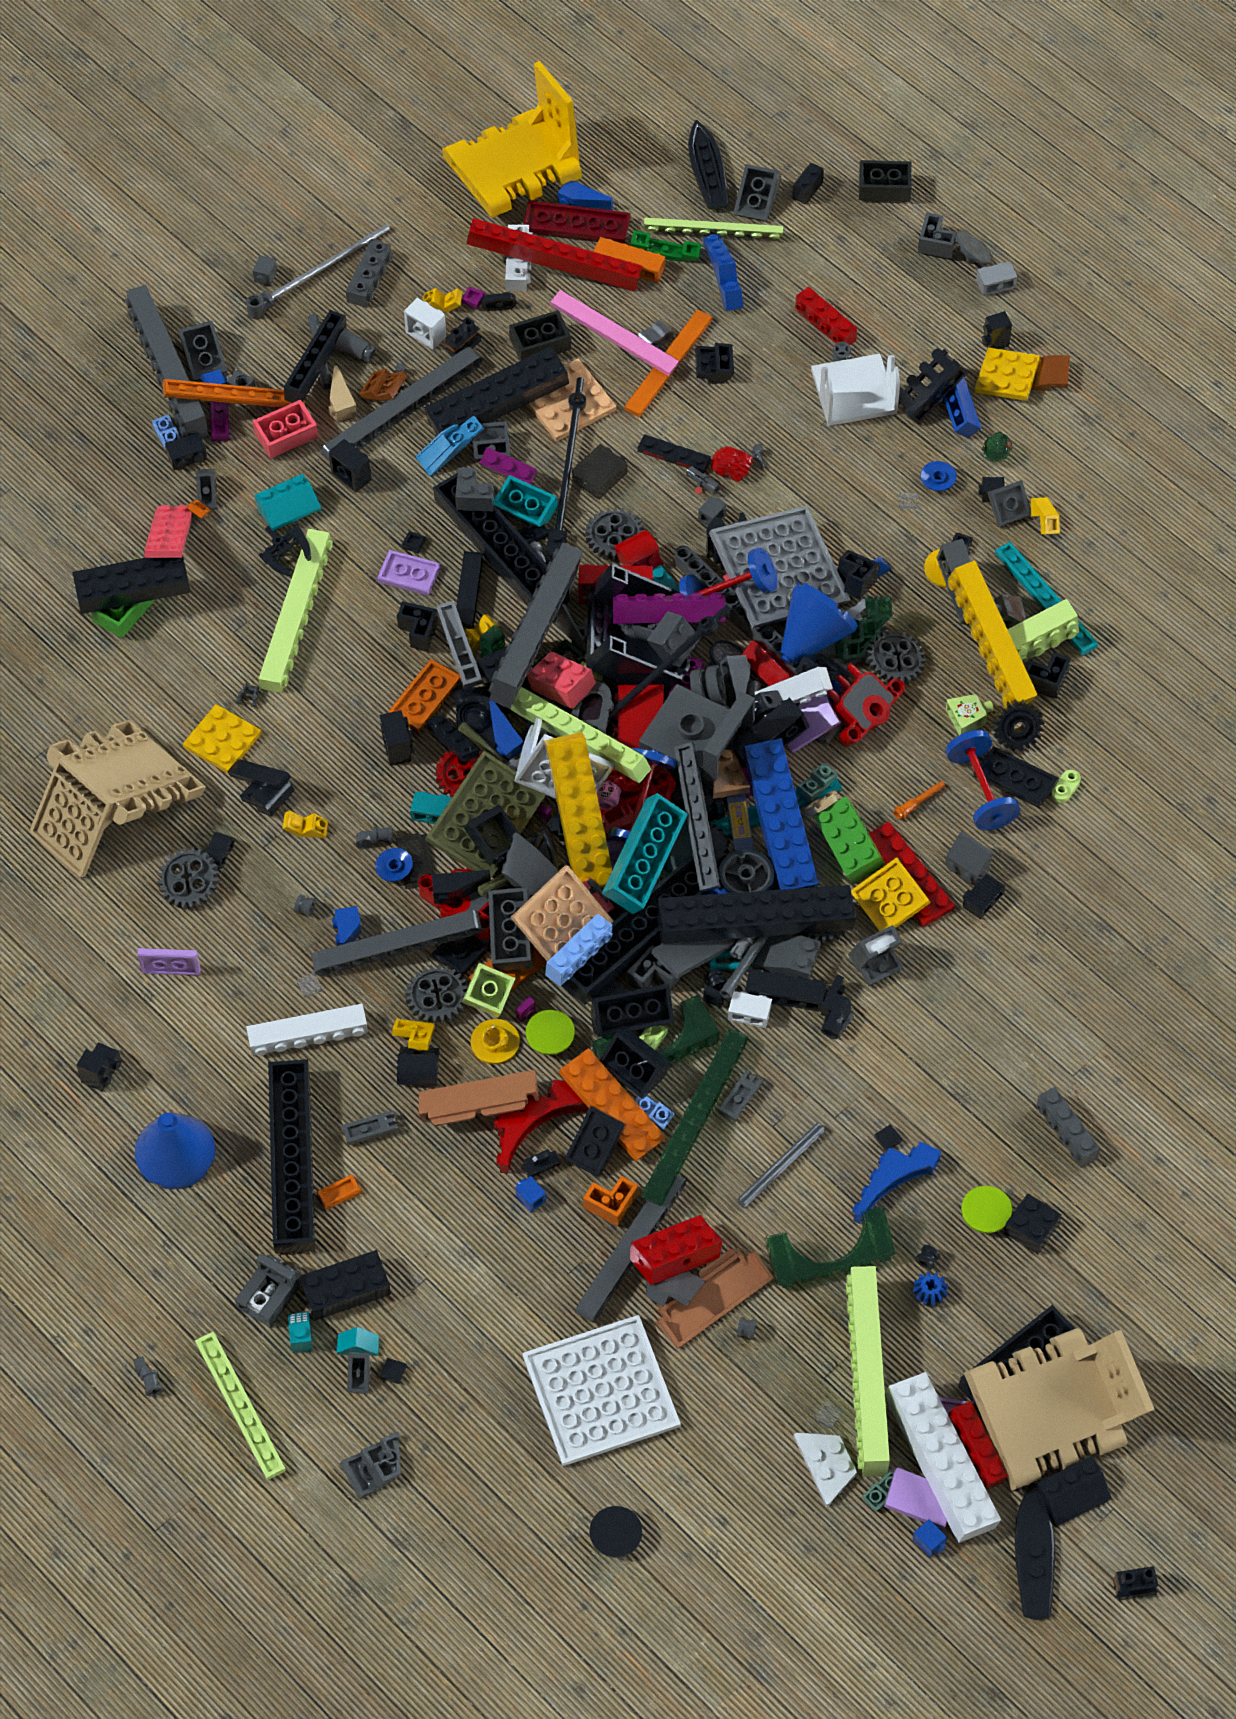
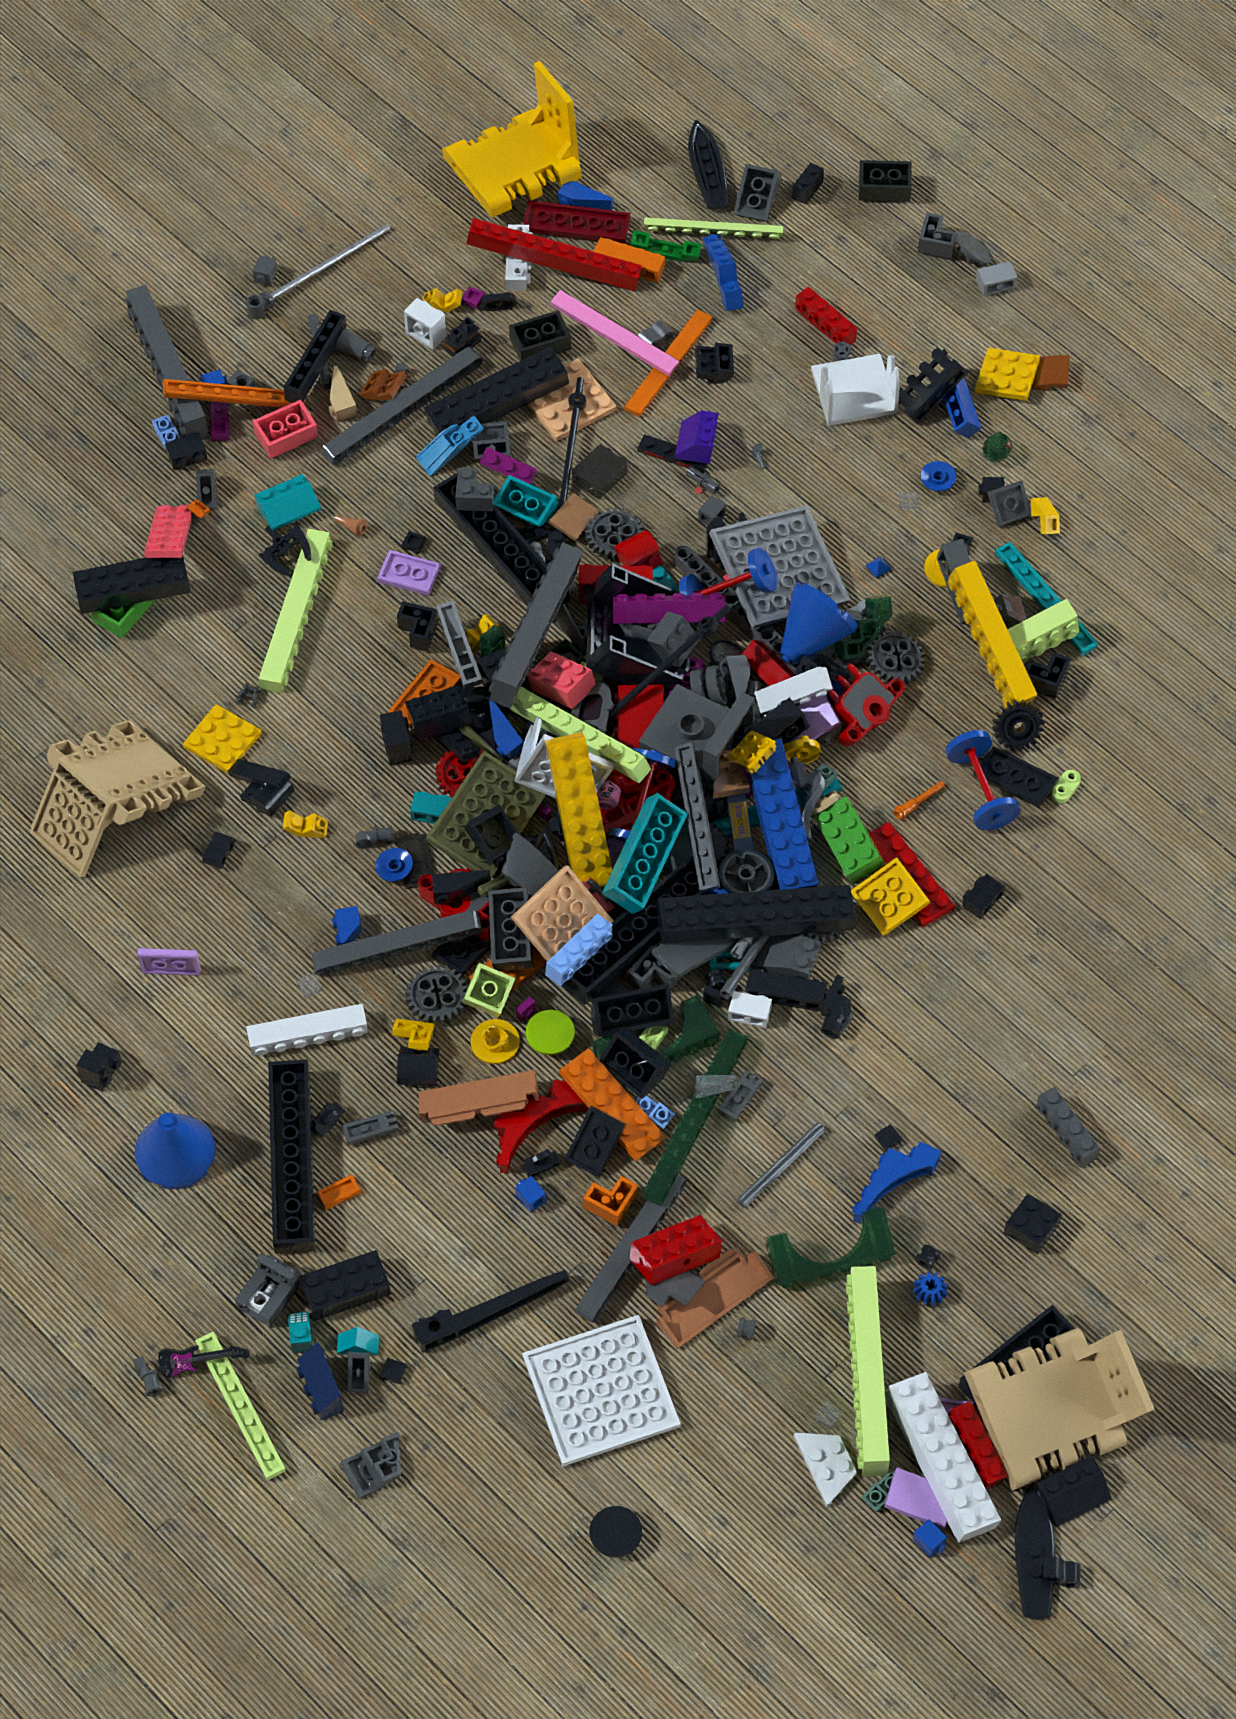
dark grey gear [157,847,220,909] -> none
dark grey slope [178,320,228,381] -> none
dark grey wheel [294,894,316,917] -> none
black brick [328,439,371,493] -> none
dark grey brick [346,239,393,308] -> none
black beam [456,551,483,629] -> none
red hair [712,446,753,482] -> none
black torso [753,690,783,724] -> none
black brick [837,550,880,599] -> none
dark grey brick [848,925,903,987] -> none
dark grey slope [945,831,993,885] -> none
yellowish green torso [946,694,994,735] -> none
lime piece [961,1186,1012,1233] -> none
black brick [982,311,1012,349] -> none
black hips [1113,1566,1159,1601] -> none
none -> black piece [158,1345,250,1378]
none -> dark blue slope [296,1342,344,1420]
none -> black piece [311,1102,345,1138]
none -> nougat cone [335,515,367,536]
none -> black brick [405,685,472,740]
none -> black piece [411,1270,569,1353]
none -> medium nougat piece [549,493,599,541]
none -> dark purple slope [675,410,719,464]
none -> clear slope [695,1075,736,1098]
none -> yellow hinge [727,730,777,775]
none -> yellow plate [783,735,821,765]
none -> dark grey piece [789,757,825,840]
none -> black axle [1042,1556,1081,1588]

